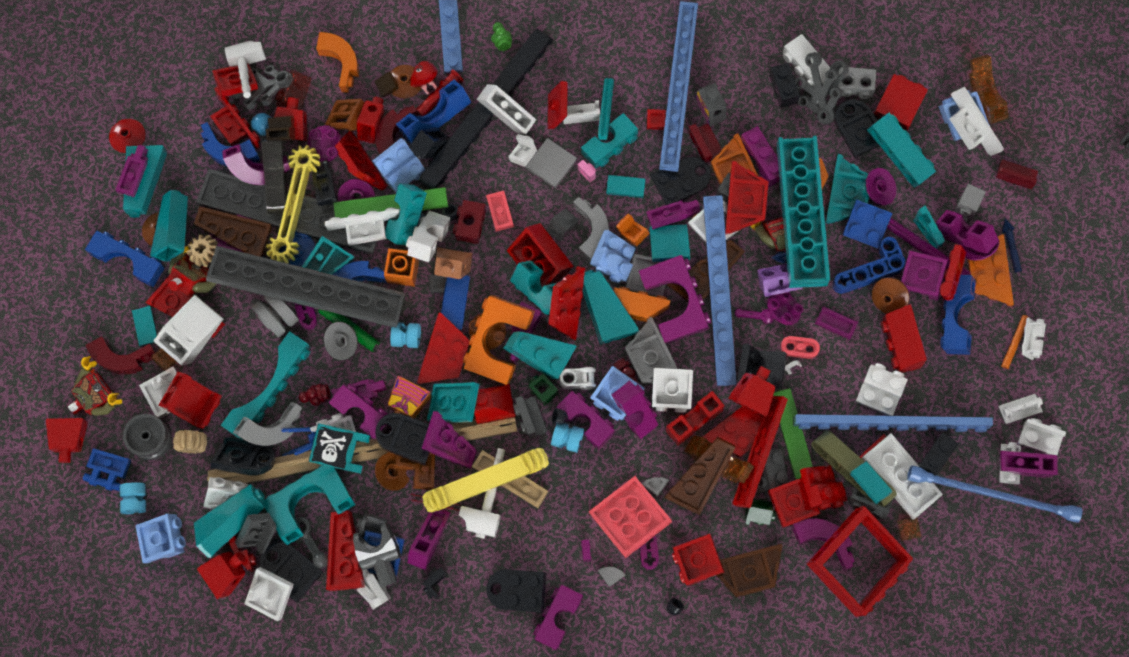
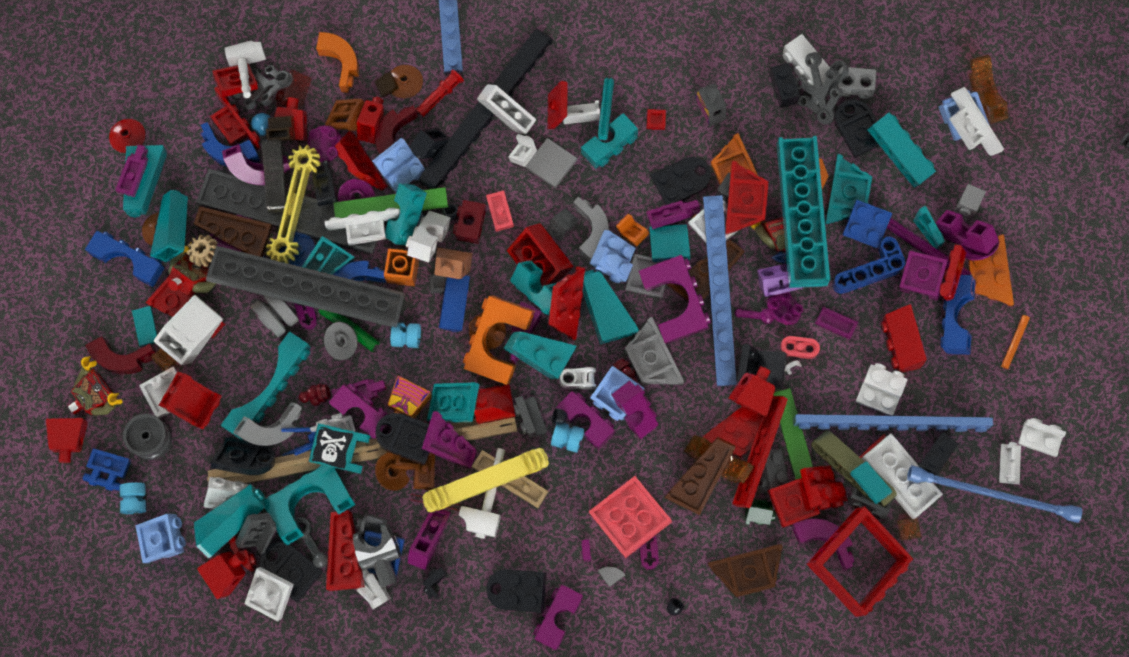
tan gear [173,430,207,454] -> none
blue arch [396,80,472,144] -> none
red piece [410,61,438,95] -> none
red wing [417,312,470,384] -> none
bright green piece [491,22,512,51] -> none
dark green brick [528,373,559,406] -> none
bright pink plate [577,160,596,183] -> none
teal tile [606,175,646,198] -> none
orange slope [614,287,671,322] -> none
light grey tile [642,477,669,497] -> none
white plate [652,368,693,412] -> none
medium blue plate [659,1,698,172] -> none
red arch [666,391,725,446] -> none
red plate [672,534,725,586] -> none
dark red panel [688,123,722,163] -> none
magenta arch [741,126,780,188] -> none
magenta dish [866,168,896,205] -> none
dark orange dish [872,277,910,314] -> none
red panel [874,74,928,131] -> none
dark red panel [996,159,1038,190] -> none
white hinge [999,394,1043,424] -> none
magenta slope [1000,451,1058,478] -> none
dark blue piece [1002,218,1022,273] -> none
white hinge [1022,318,1046,360] -> none

